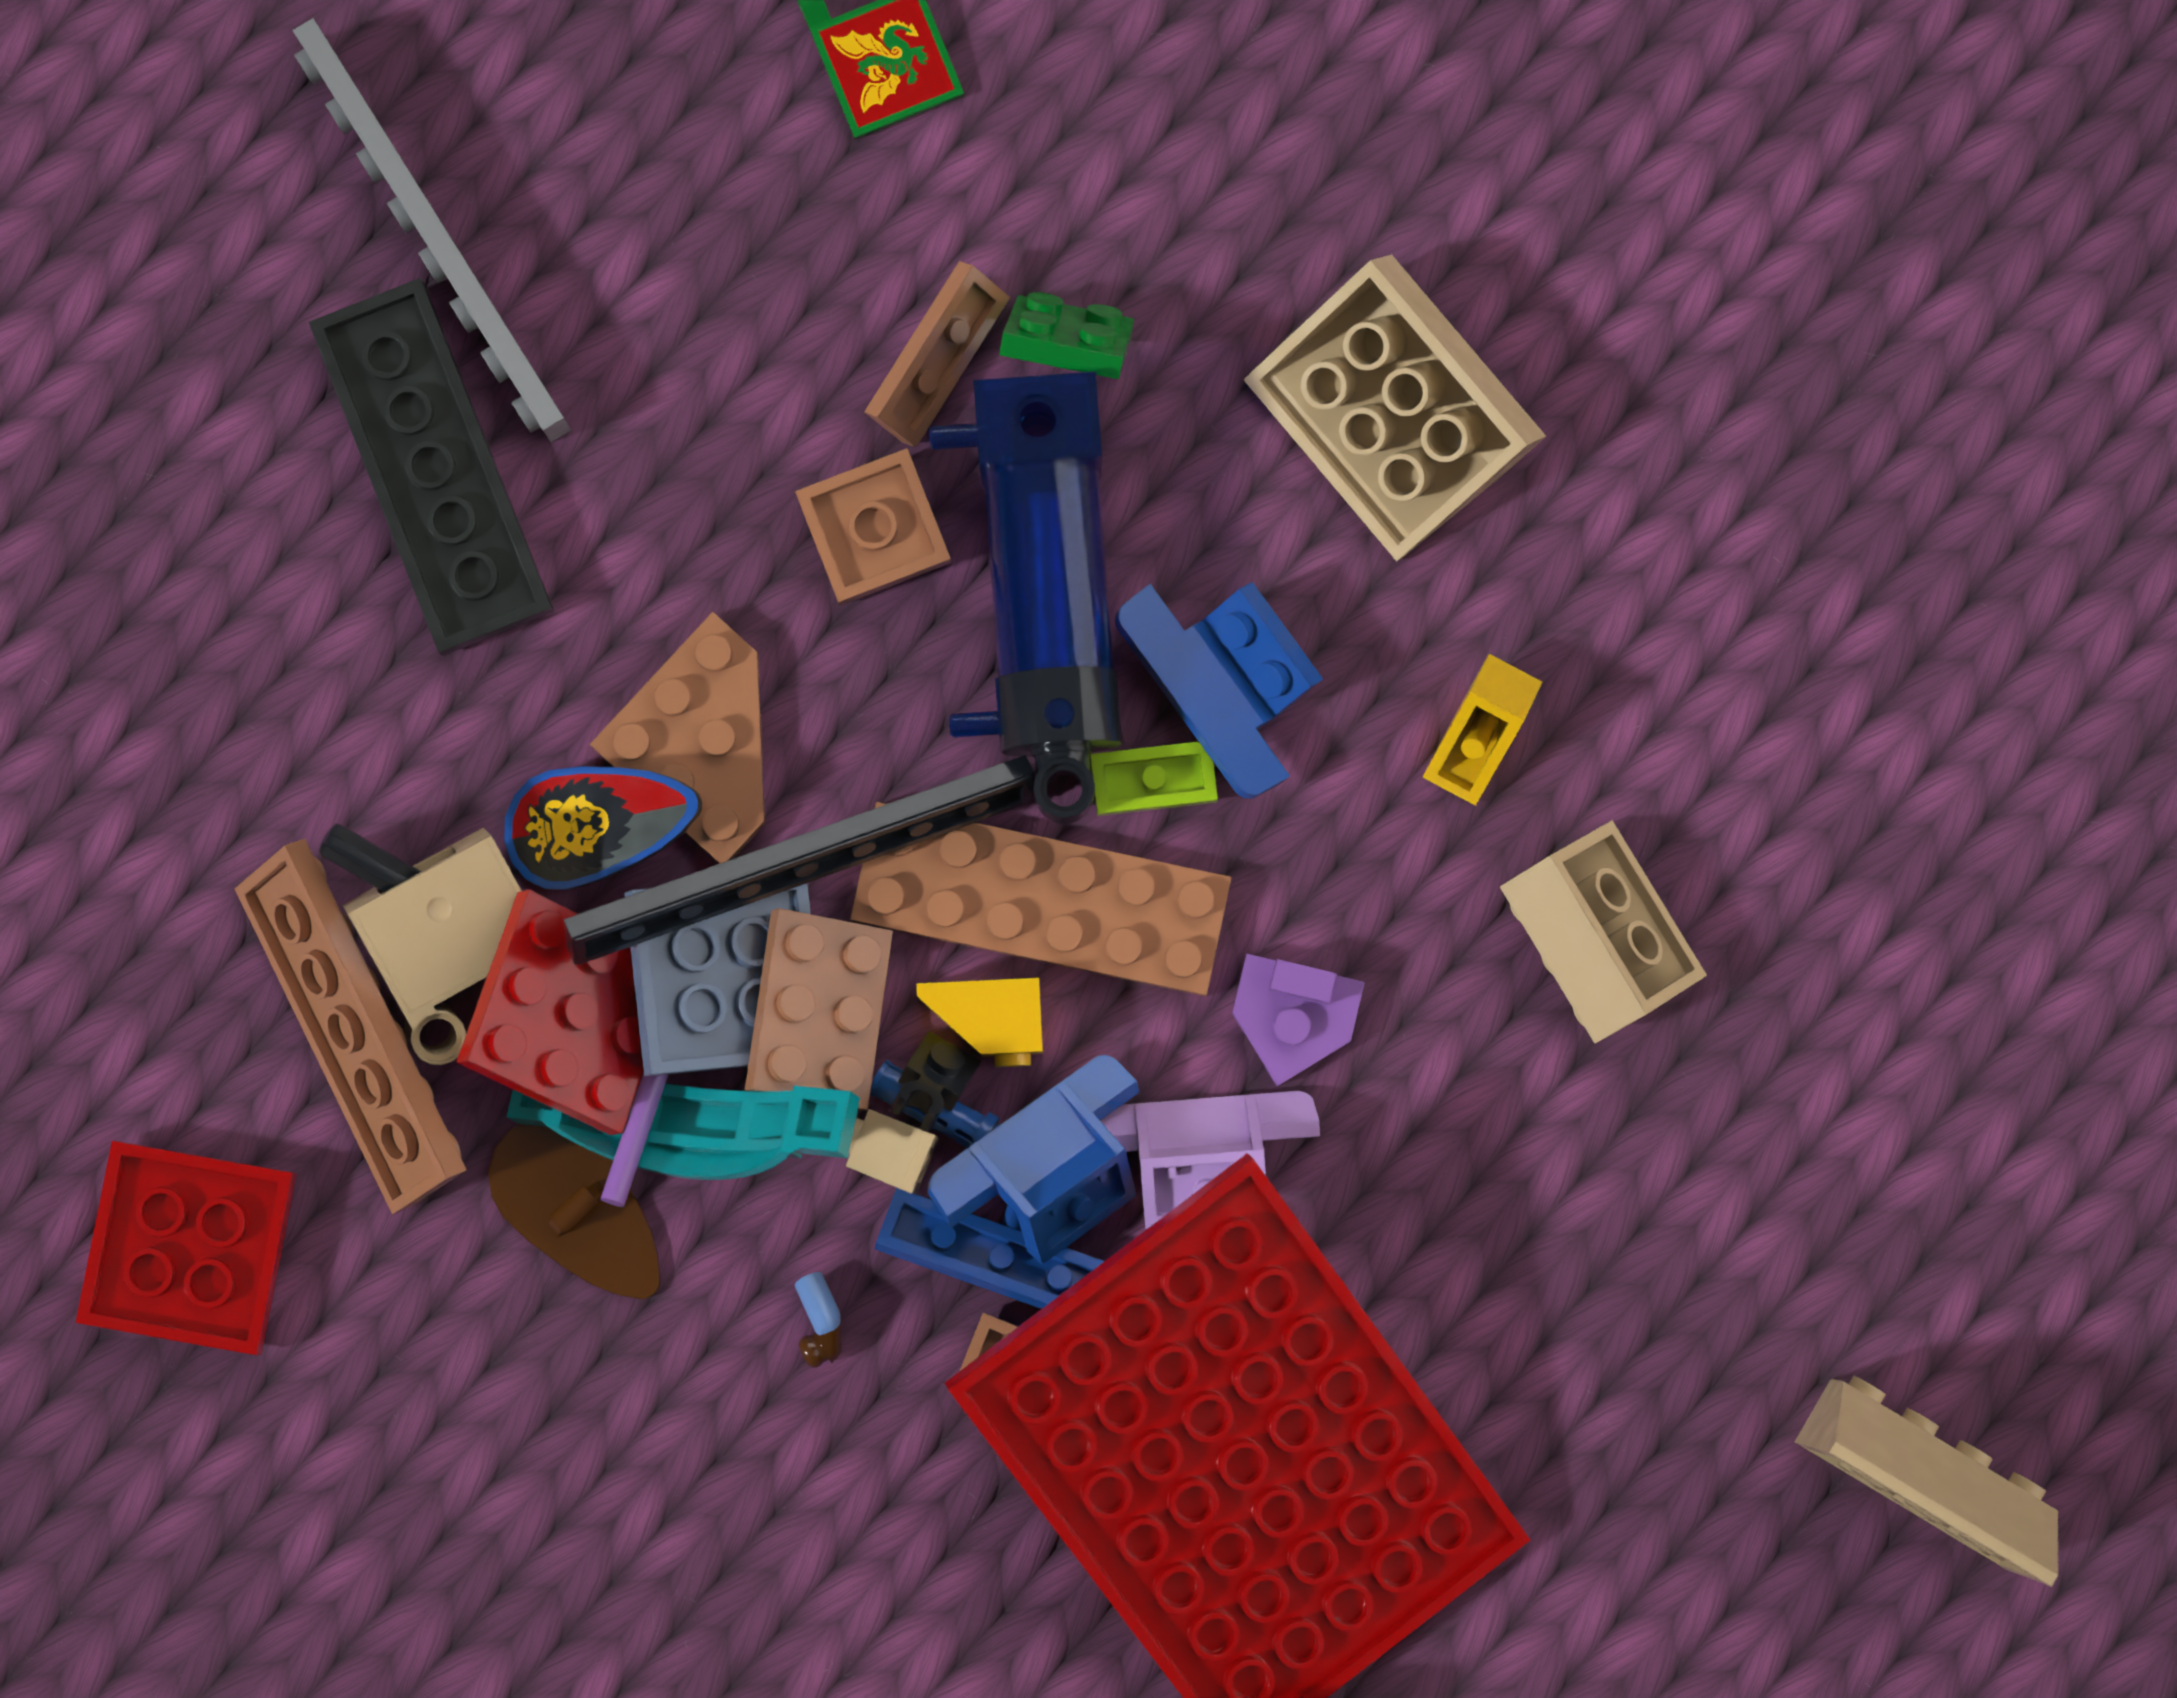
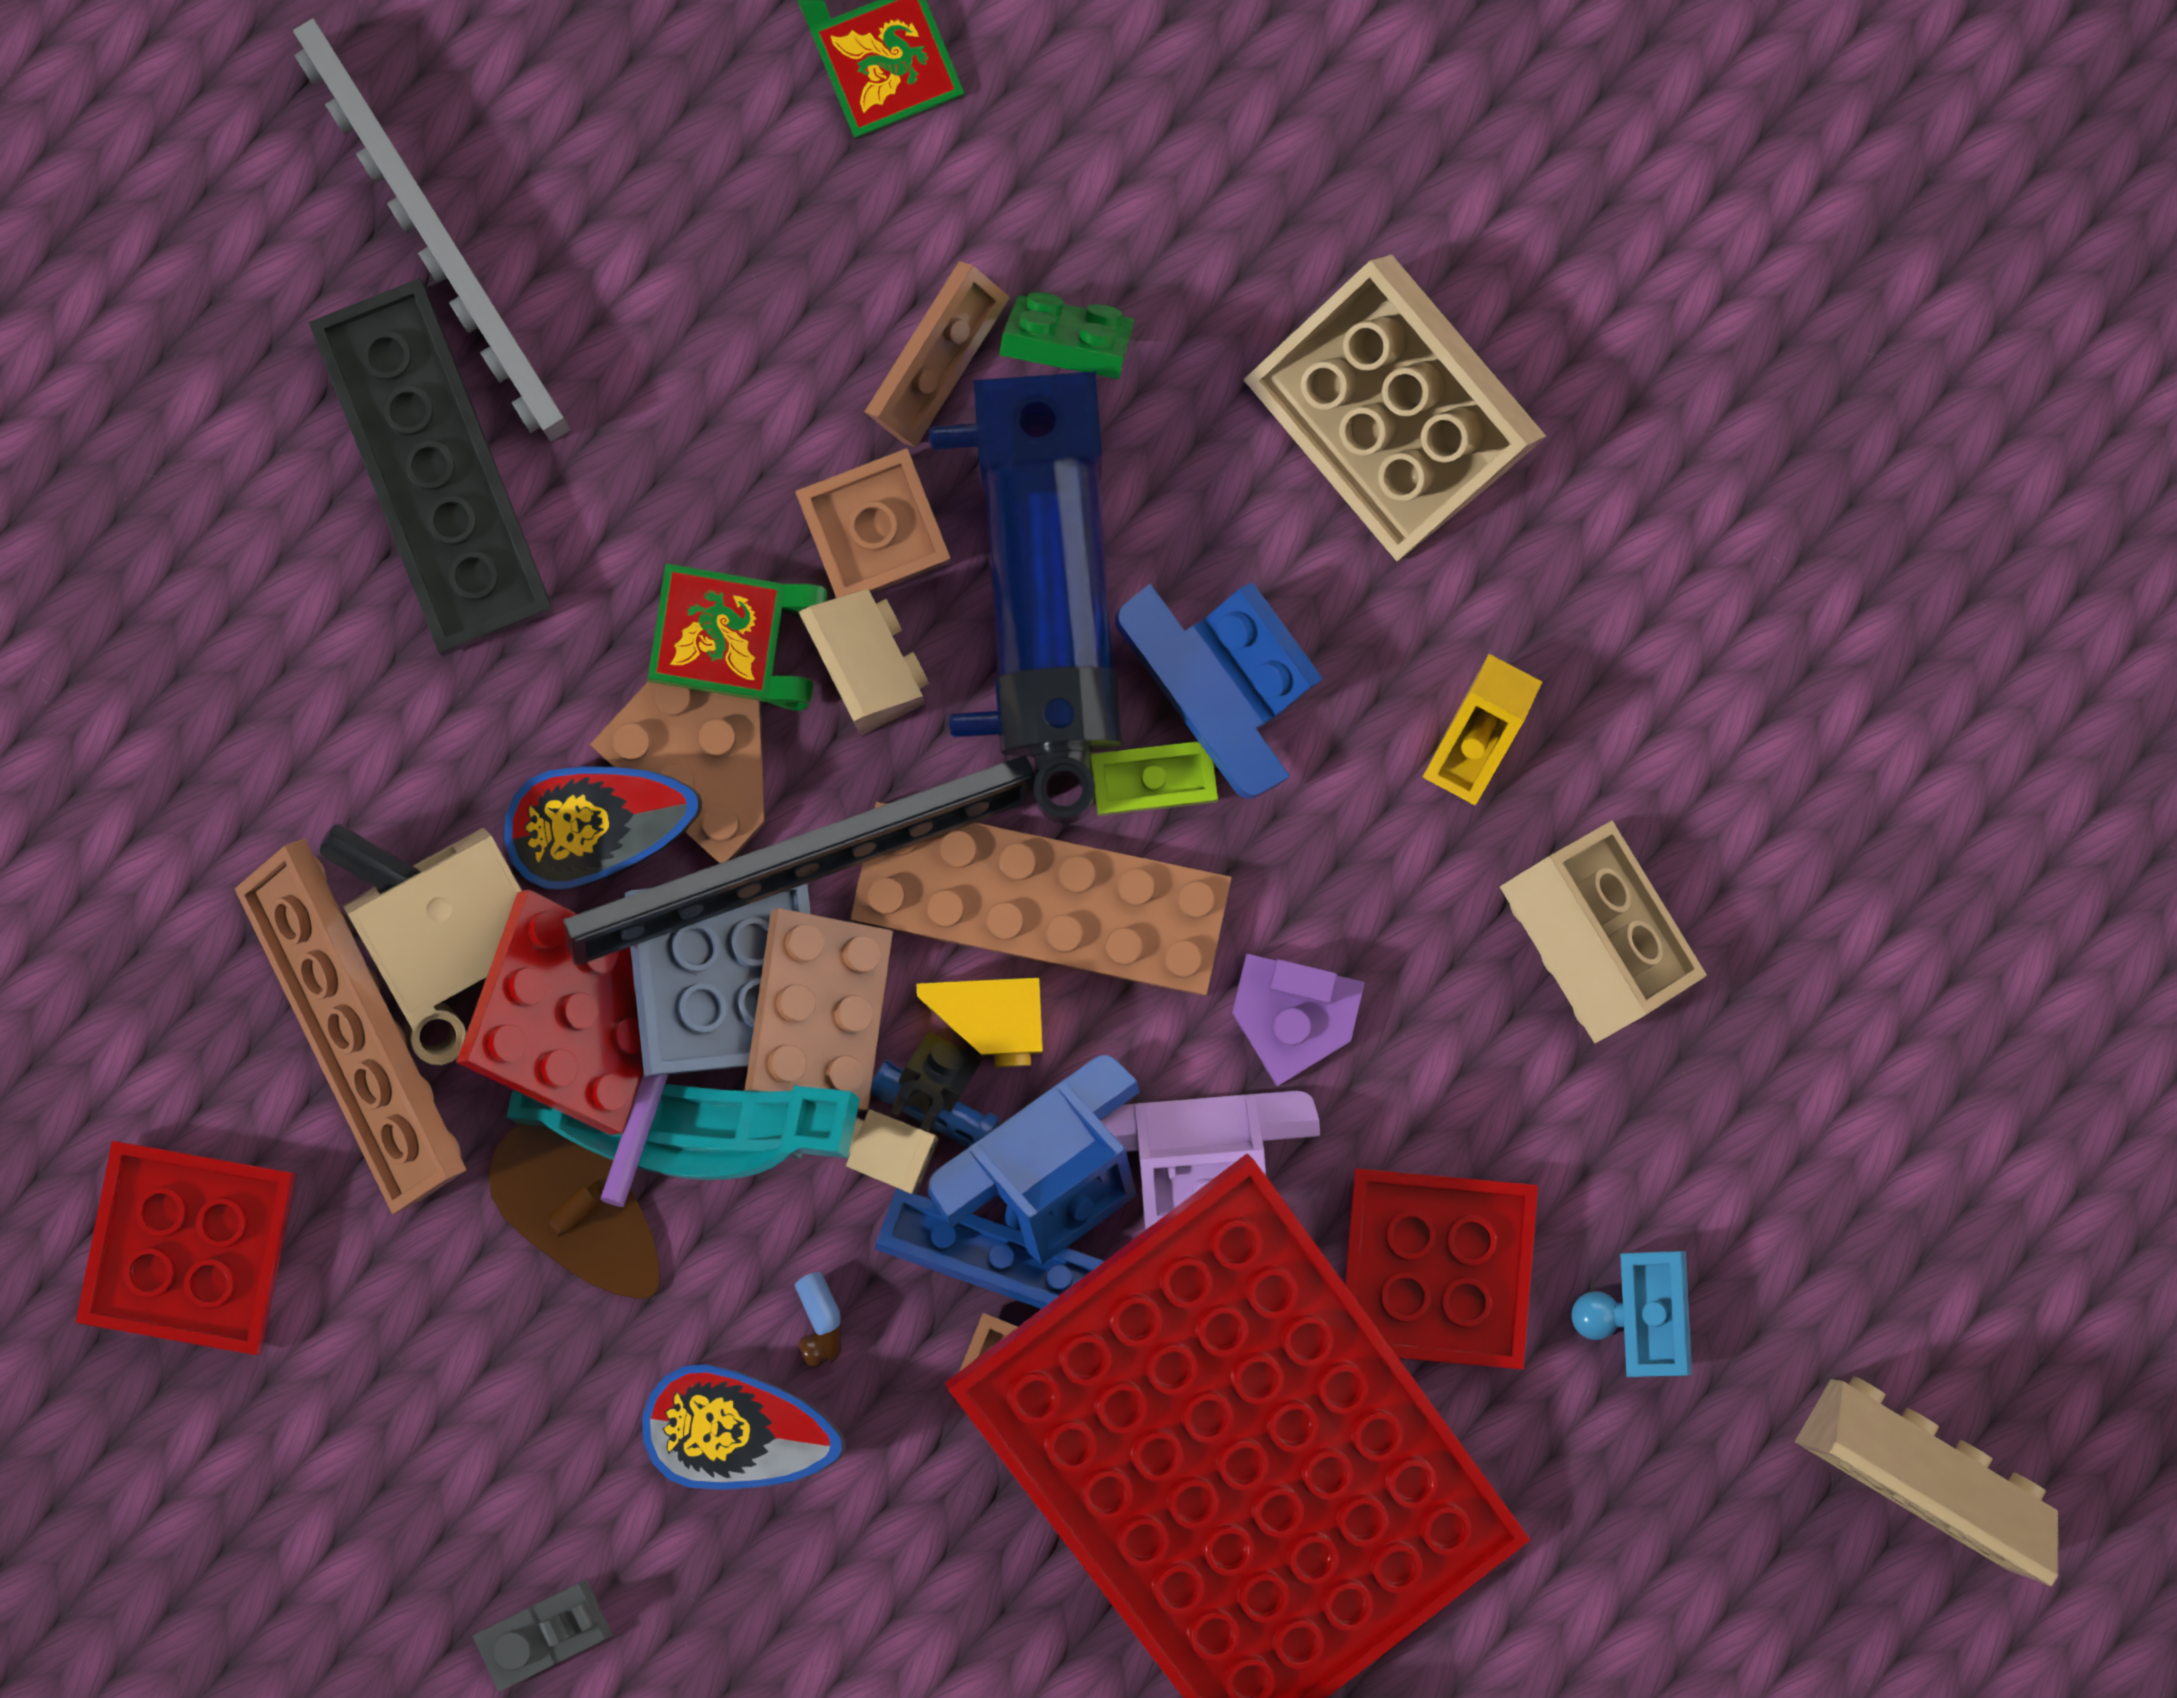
none -> dark grey plate [473,1579,613,1692]
none -> shield [642,1364,846,1490]
none -> flag [647,563,827,711]
none -> tan slope [799,589,929,736]
none -> red plate [1344,1168,1538,1370]
none -> dark azure plate [1571,1251,1692,1377]

